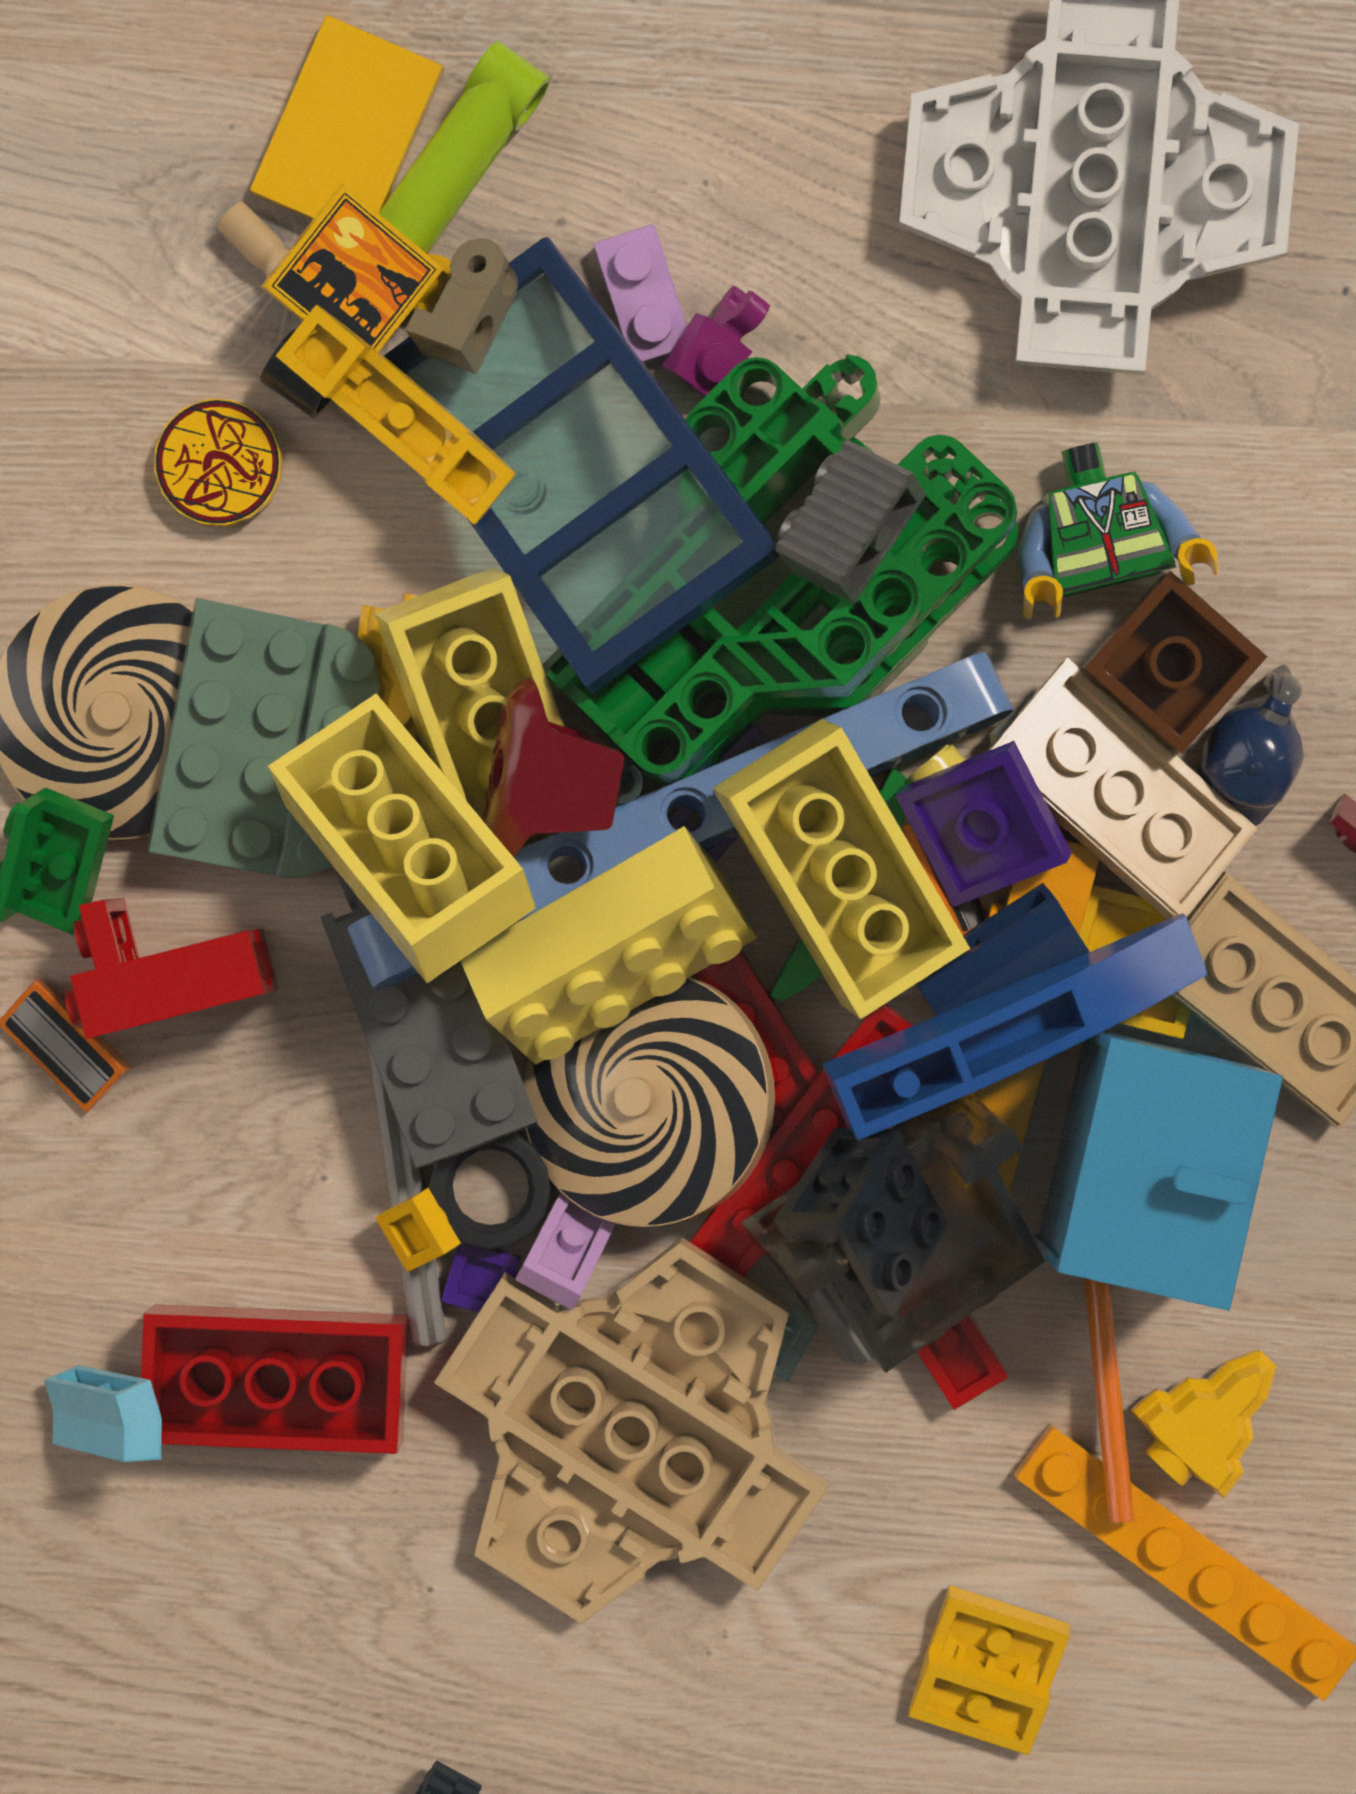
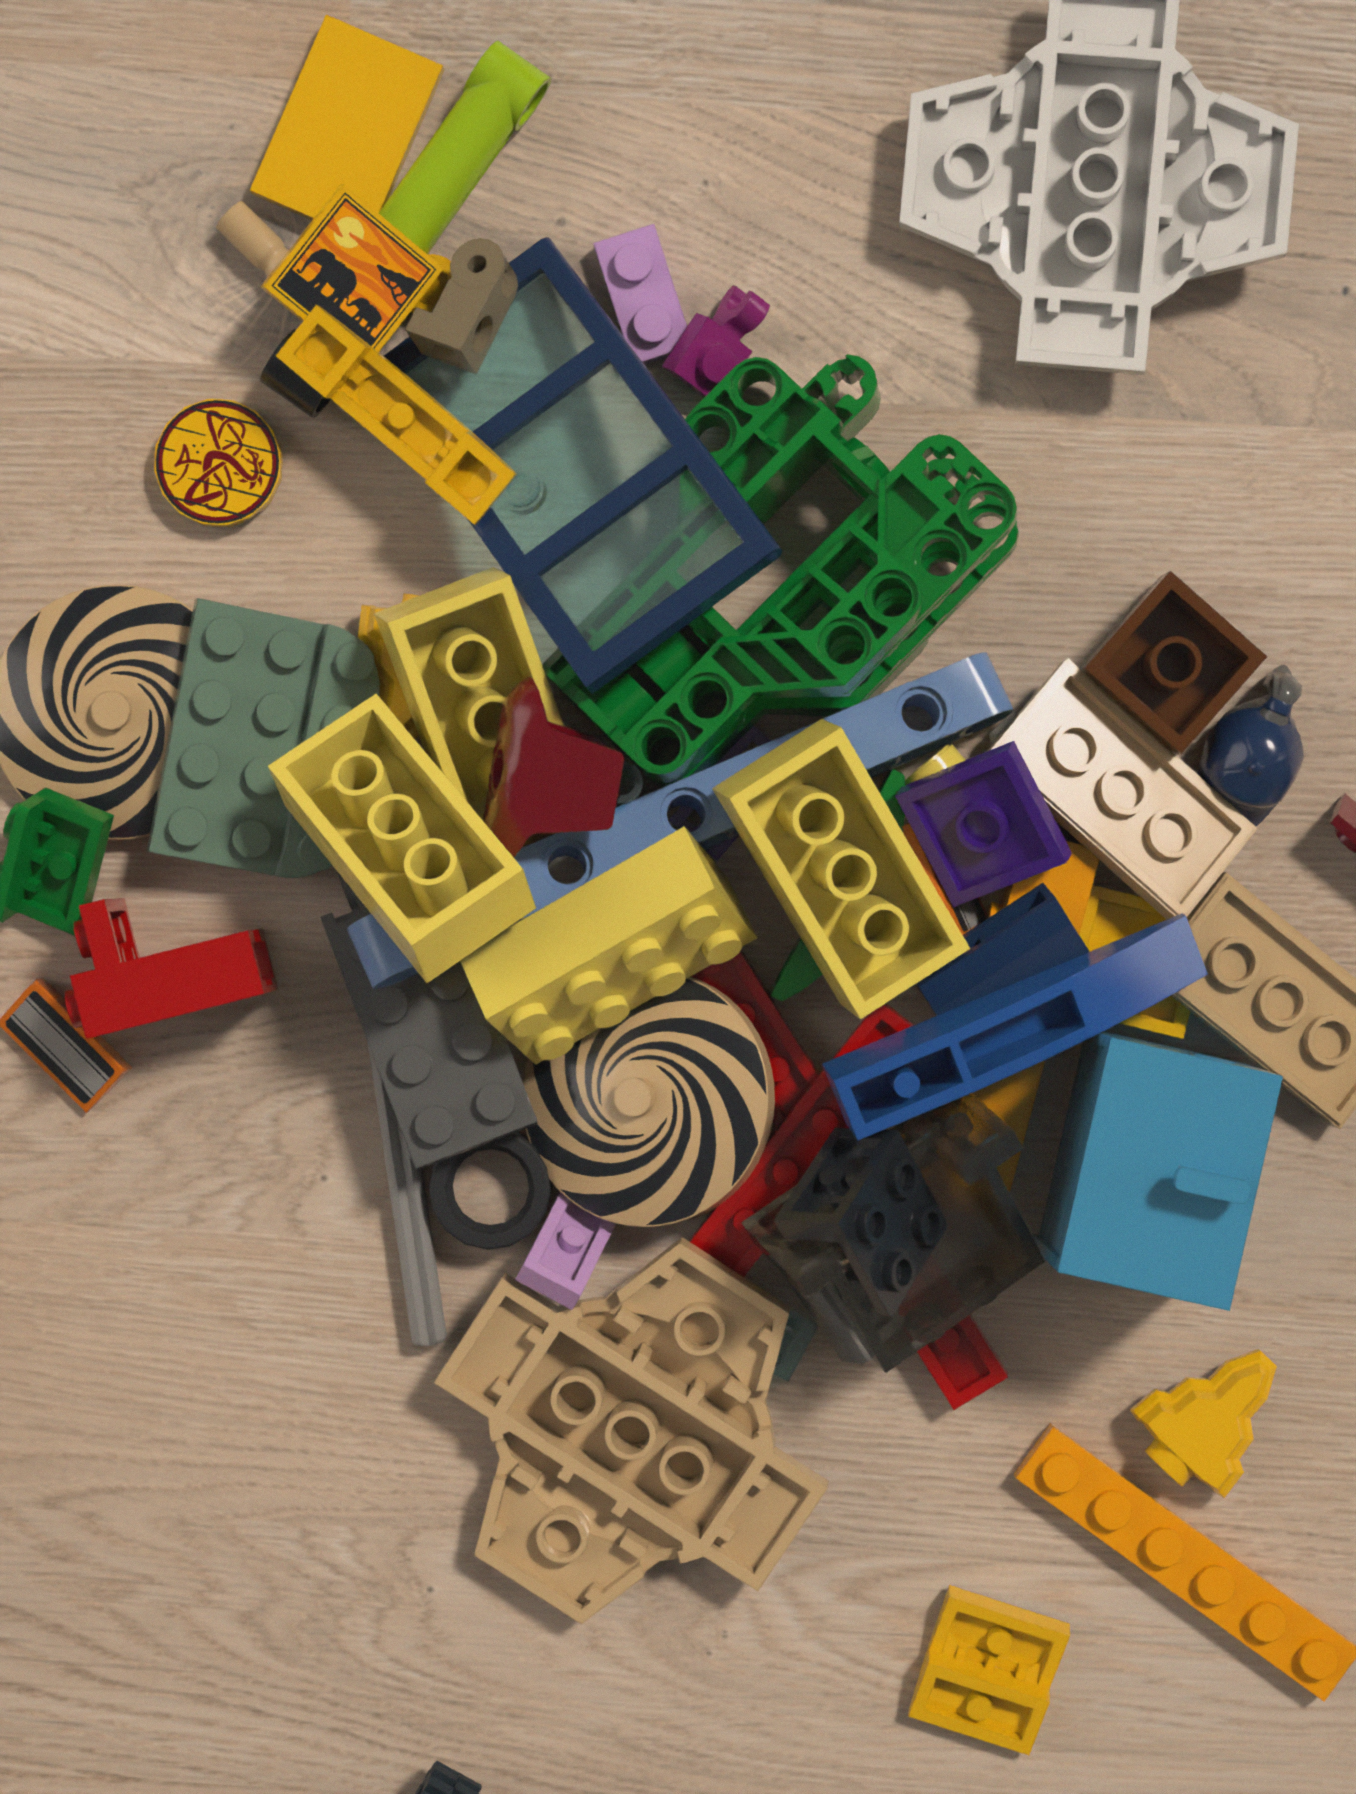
medium azure piece [44,1365,162,1462] -> none
red brick [141,1304,408,1454] -> none
yellow plate [375,1188,461,1272] -> none
dark purple tile [441,1242,521,1313] -> none
flat silver brick [776,440,926,605] -> none
torso [1017,442,1219,620] -> none
orange bar [1084,1278,1135,1523] -> none

